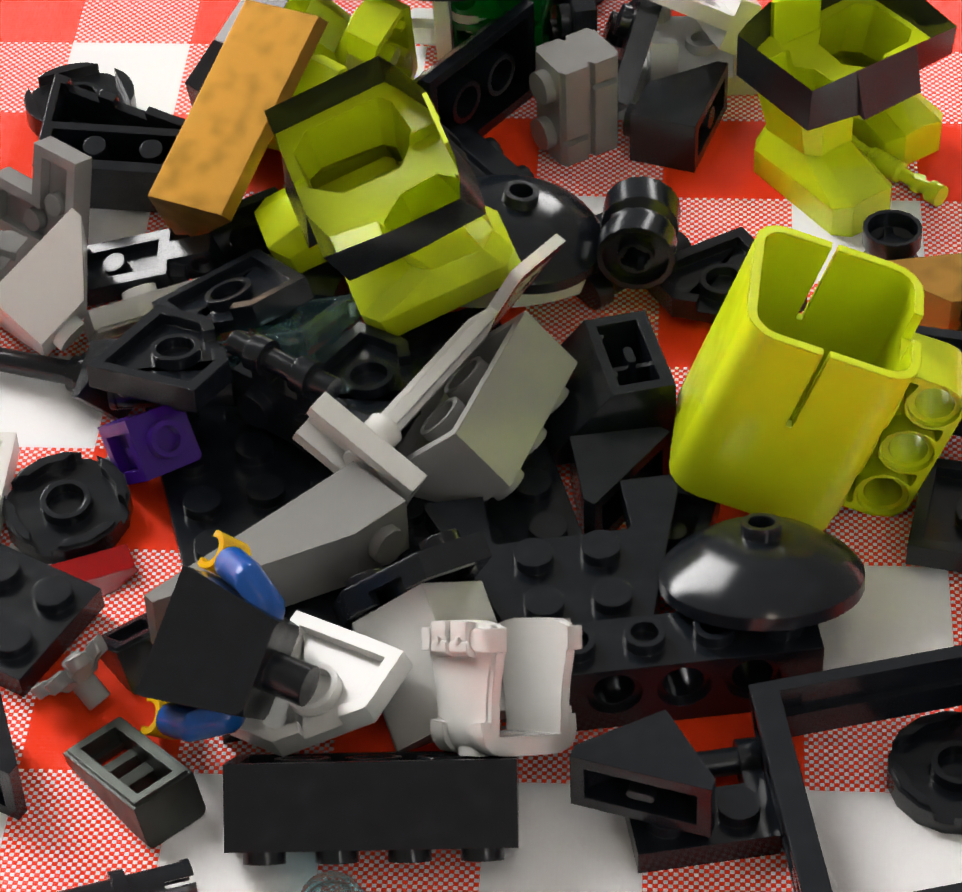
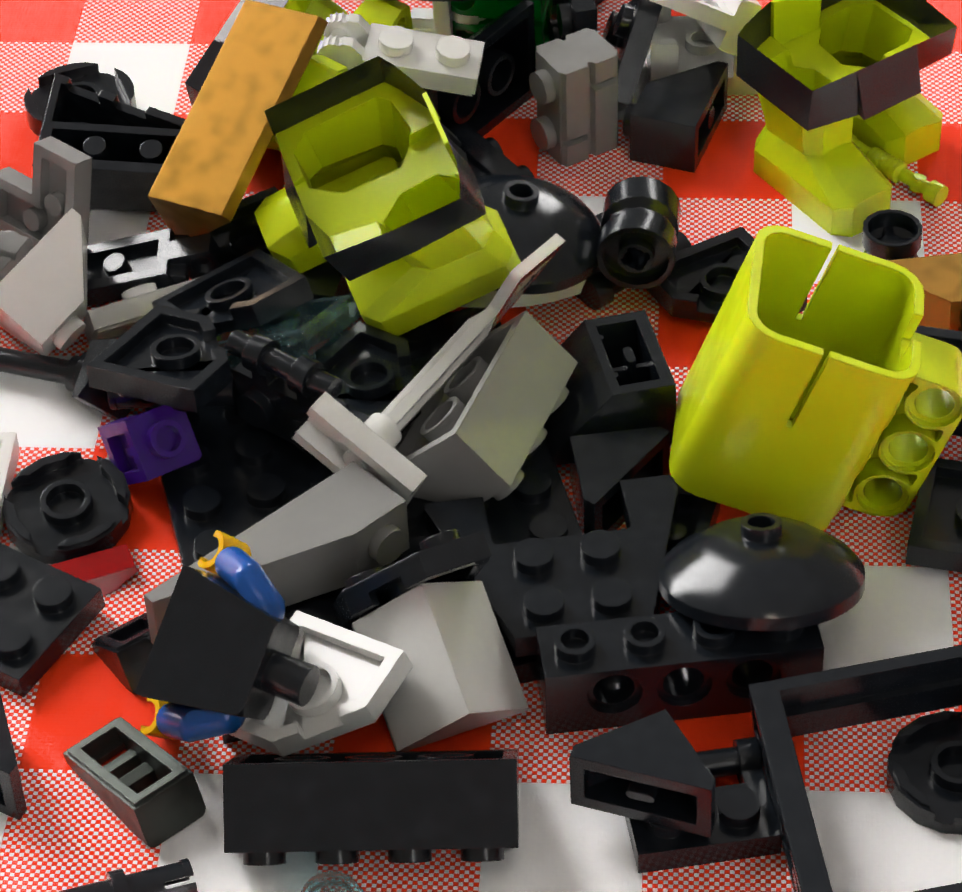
light grey plant [30,633,111,711] -> none
white piece [421,617,583,757] -> none
none -> white hinge [316,12,485,97]

